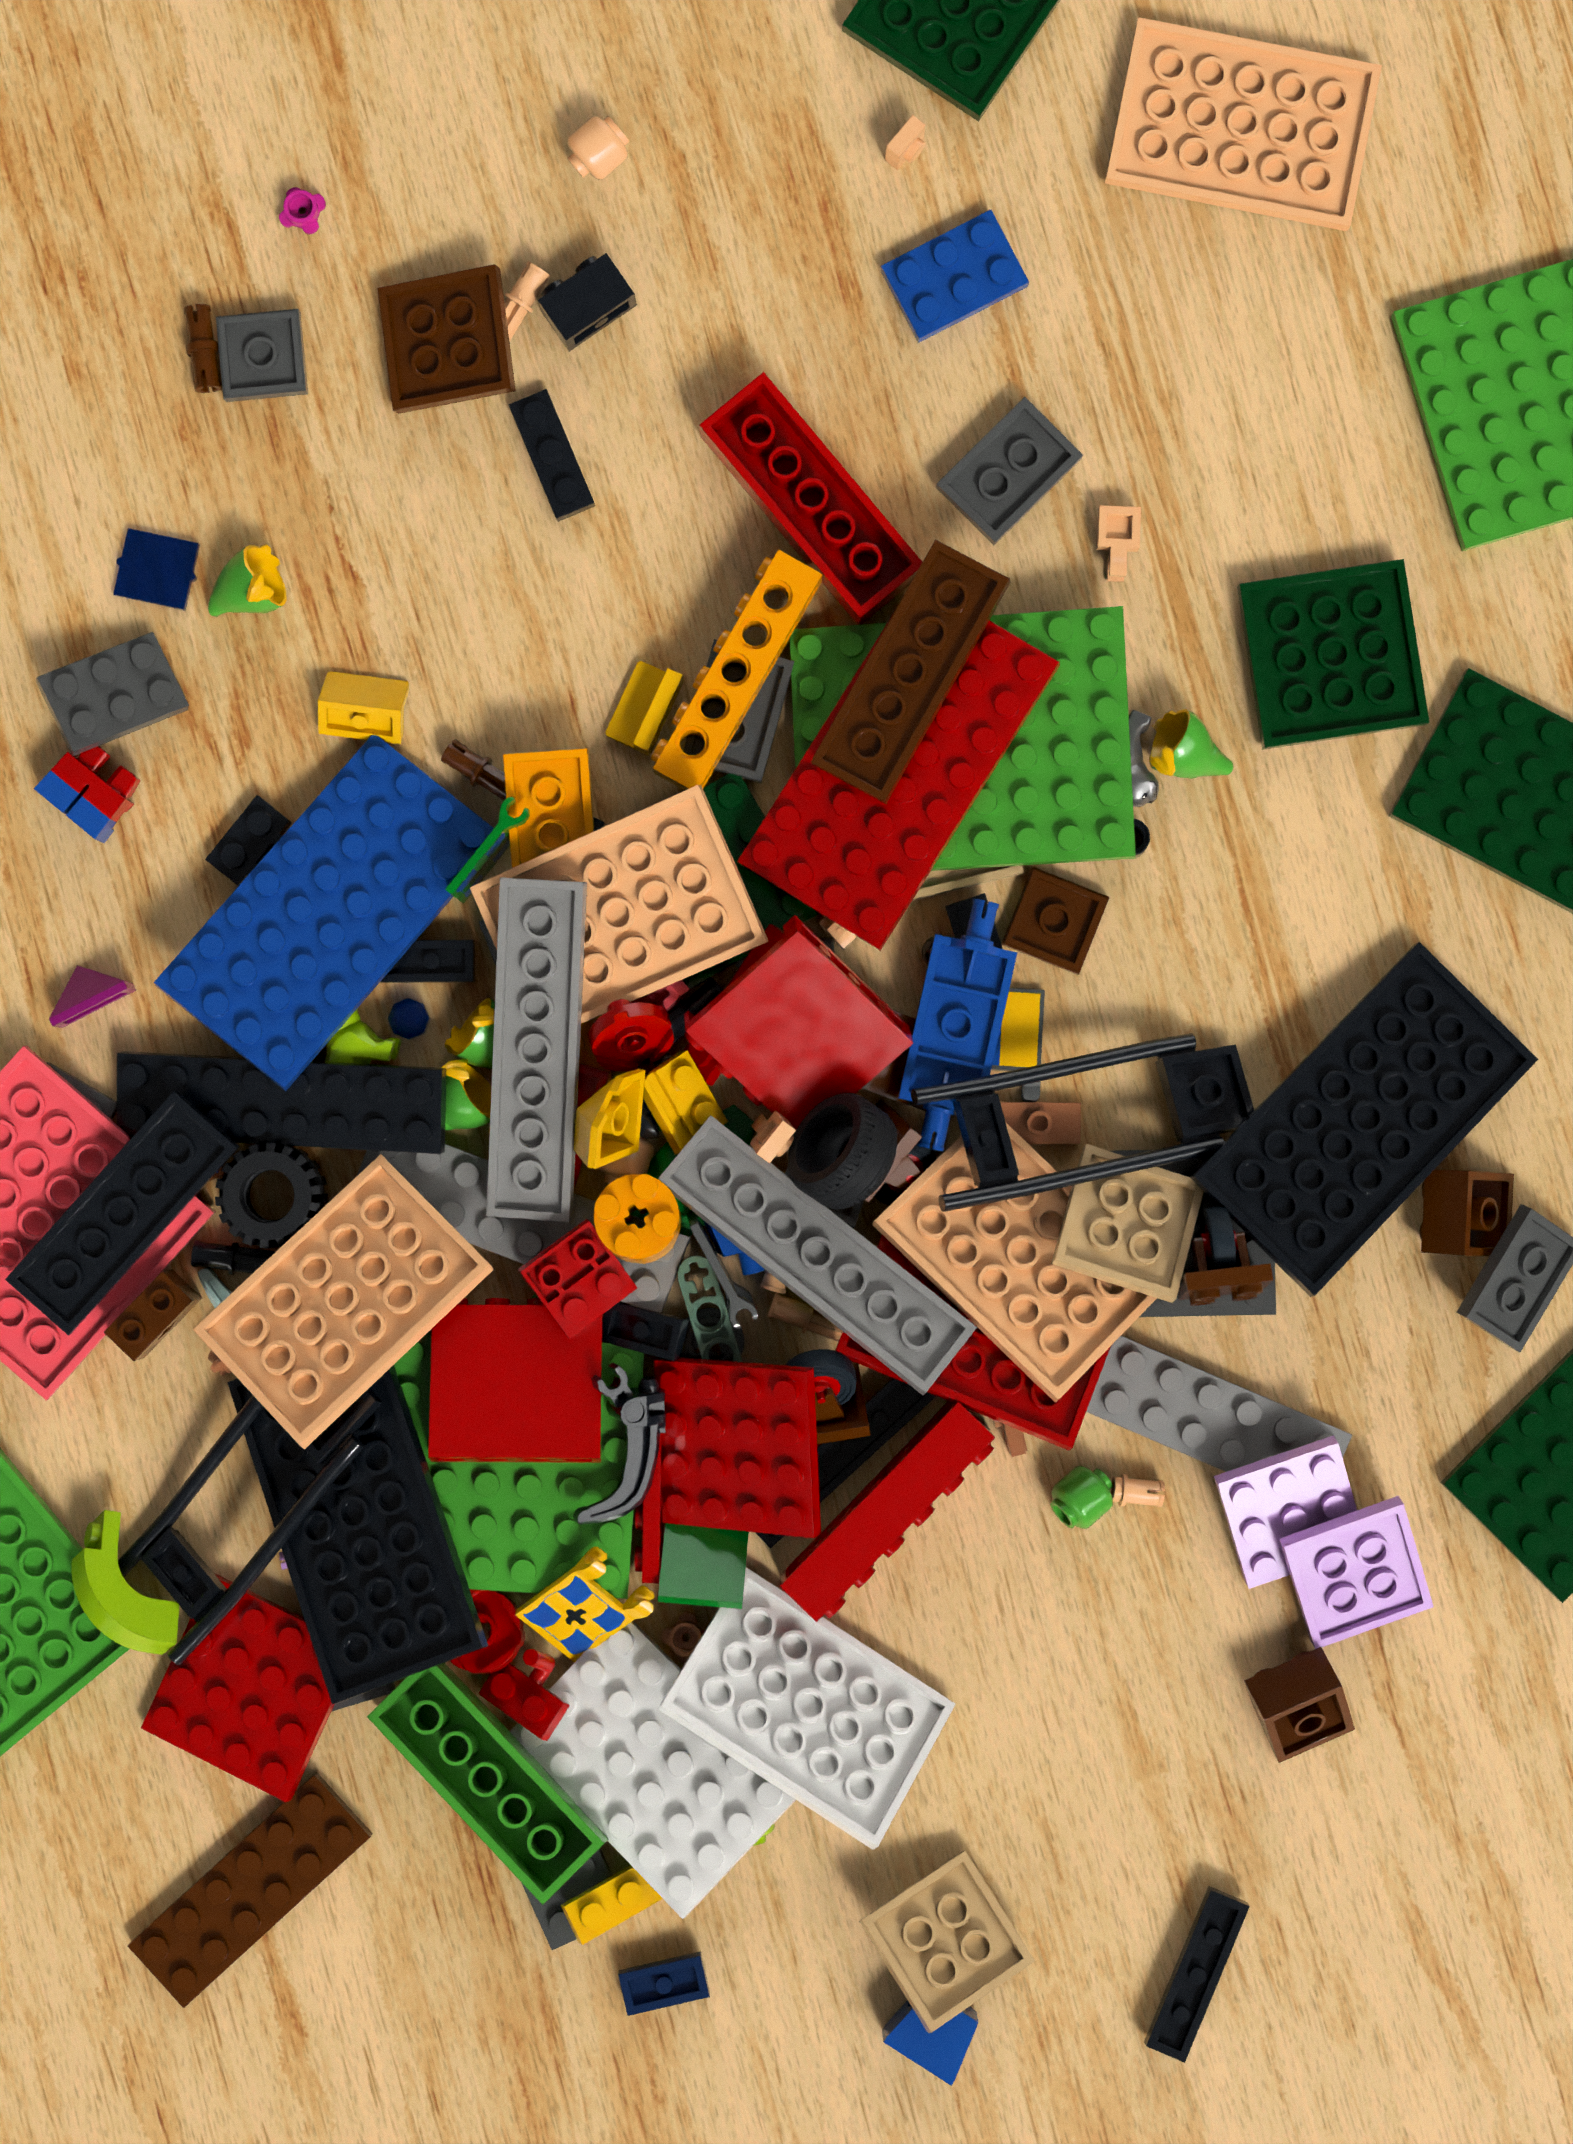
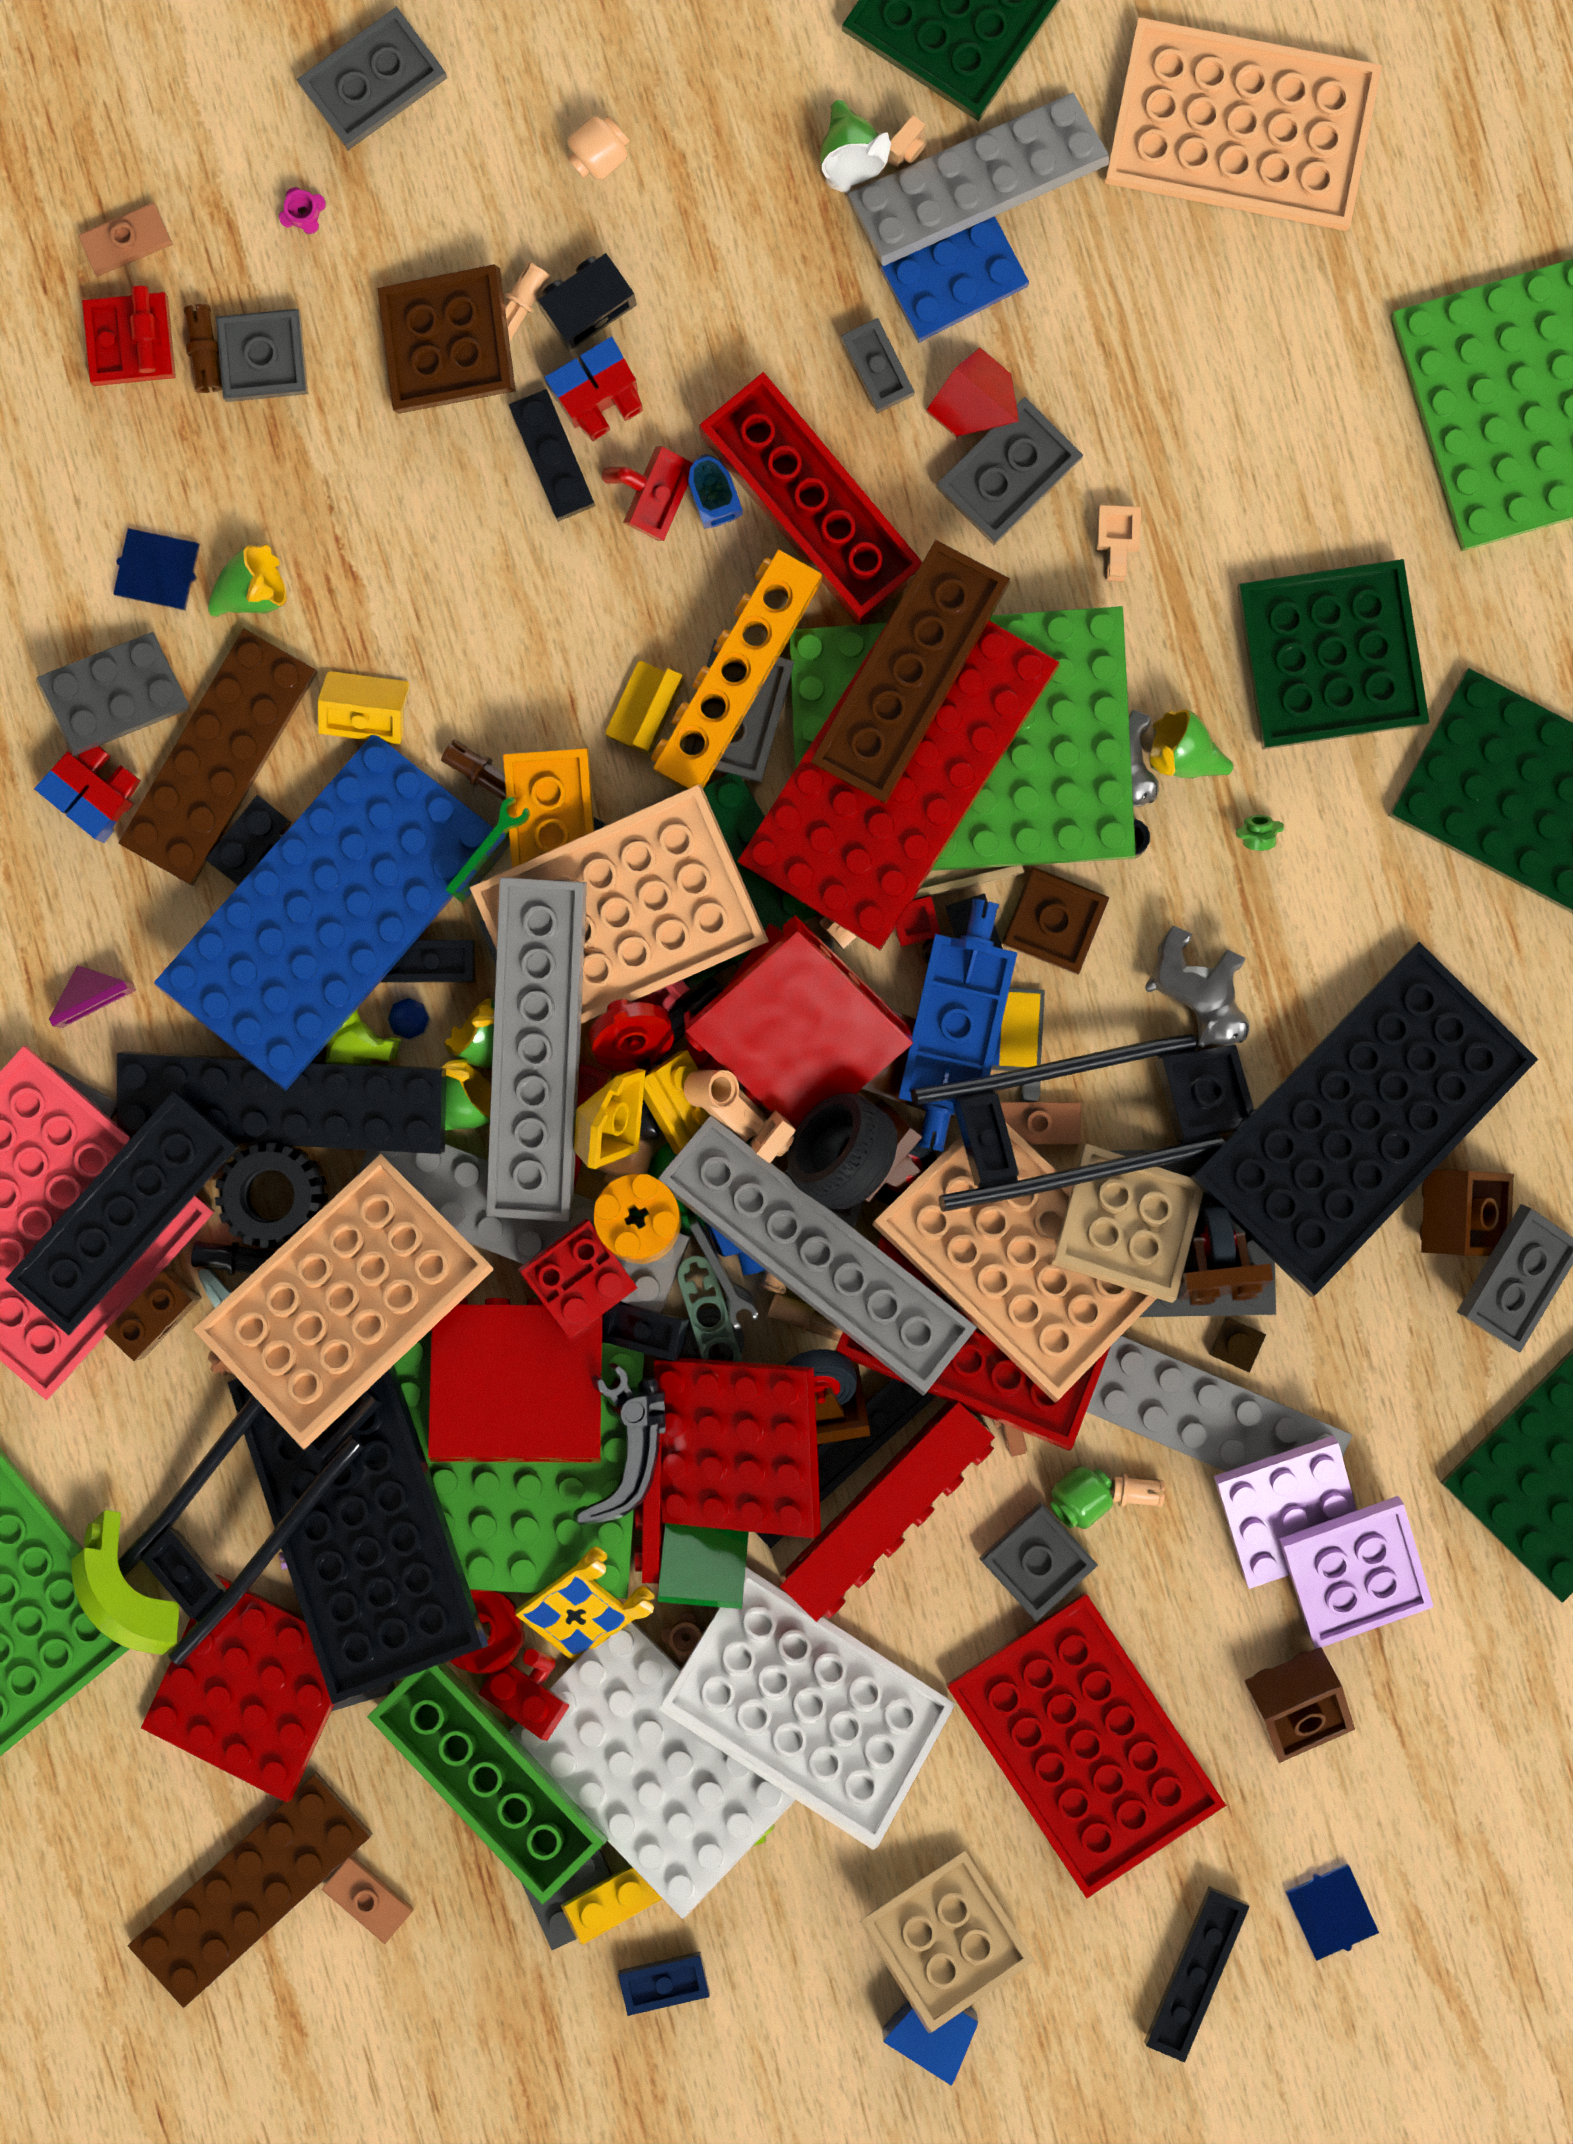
none -> nougat plate [78,203,173,277]
none -> red plate [82,285,176,386]
none -> reddish brown plate [118,628,317,886]
none -> dark grey plate [296,6,447,151]
none -> nougat plate [321,1855,414,1944]
none -> red hips [544,336,643,441]
none -> red plate [601,446,693,541]
none -> light nougat piece [684,1069,765,1142]
none -> rock [688,454,743,529]
none -> hat [820,100,891,193]
none -> dark grey plate [841,318,915,414]
none -> light grey plate [848,92,1109,266]
none -> red plate [896,895,941,946]
none -> red slope [926,348,1019,438]
none -> red plate [946,1592,1227,1899]
none -> dark grey plate [979,1501,1098,1622]
none -> flat silver animal [1145,926,1249,1050]
none -> dark brown plate [1209,1317,1266,1373]
none -> bright green plate [1236,815,1284,851]
none -> clear blue piece [1285,1863,1379,1961]

